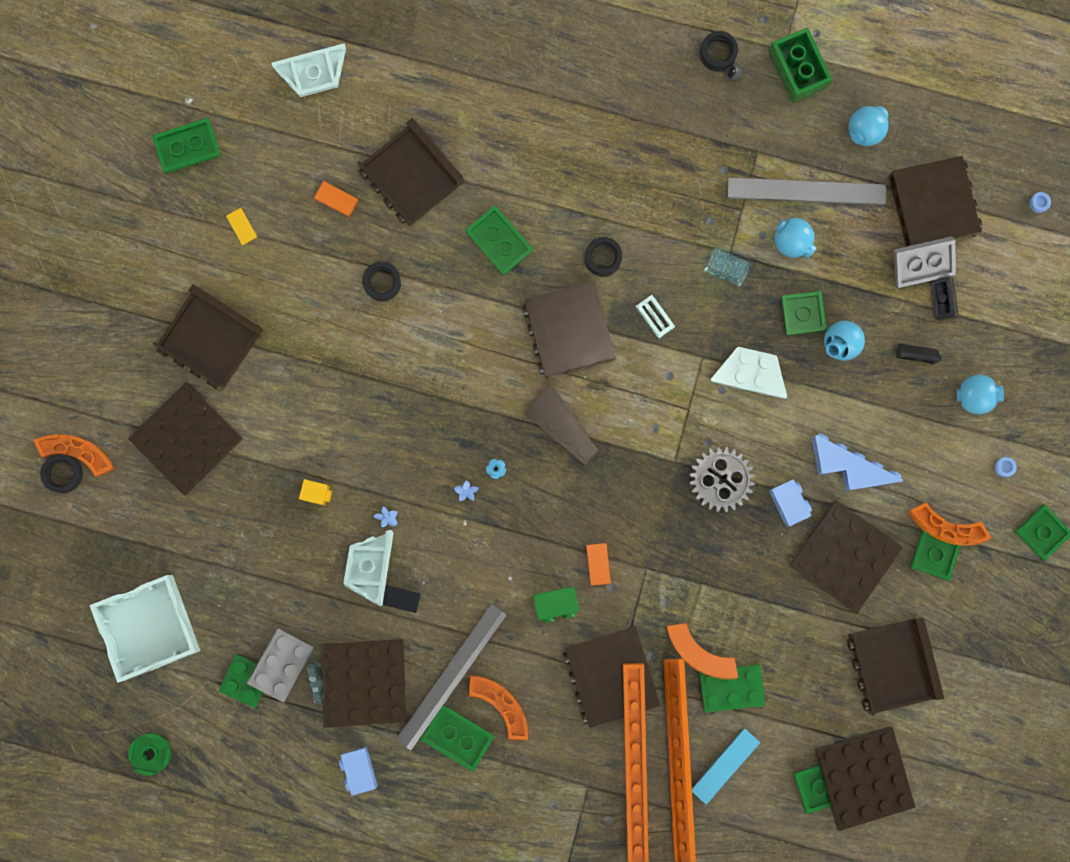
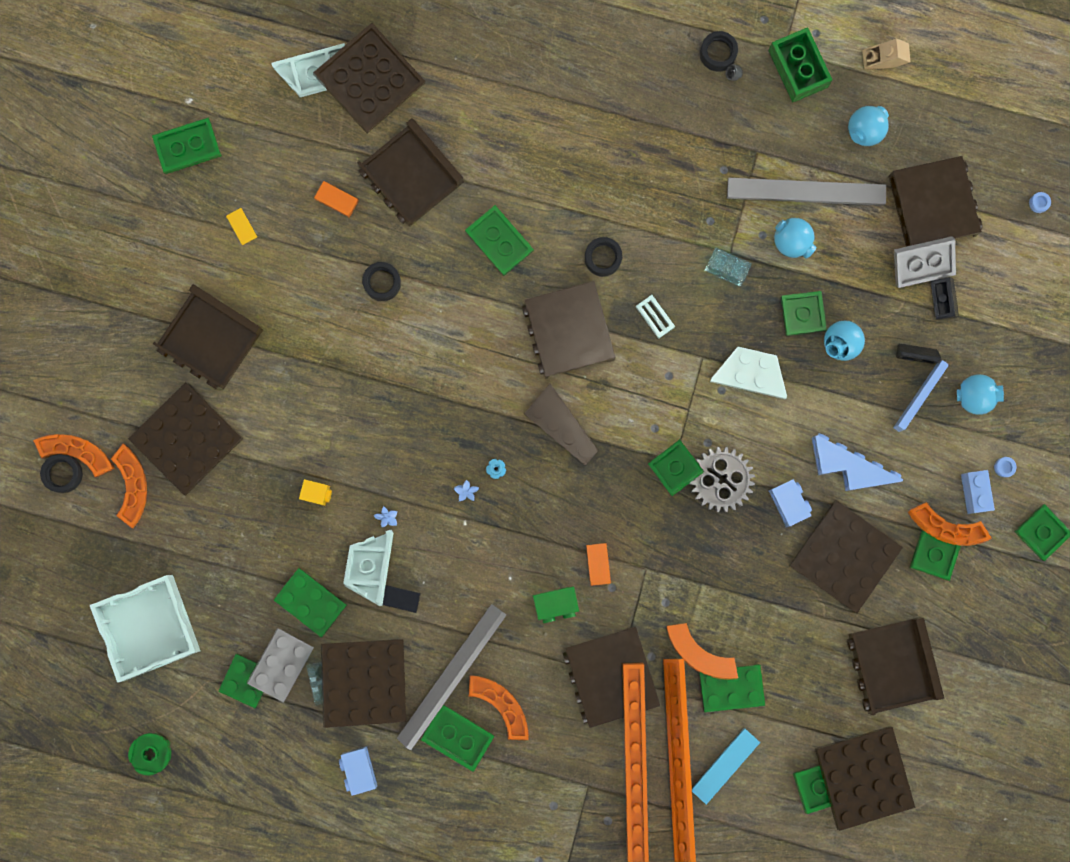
none -> orange tile [110,444,147,528]
none -> green plate [274,568,347,638]
none -> dark brown plate [313,23,425,134]
none -> green tile [648,439,704,496]
none -> tan slope [862,38,911,70]
none -> light blue tile [893,360,948,432]
none -> light blue brick [961,470,995,514]

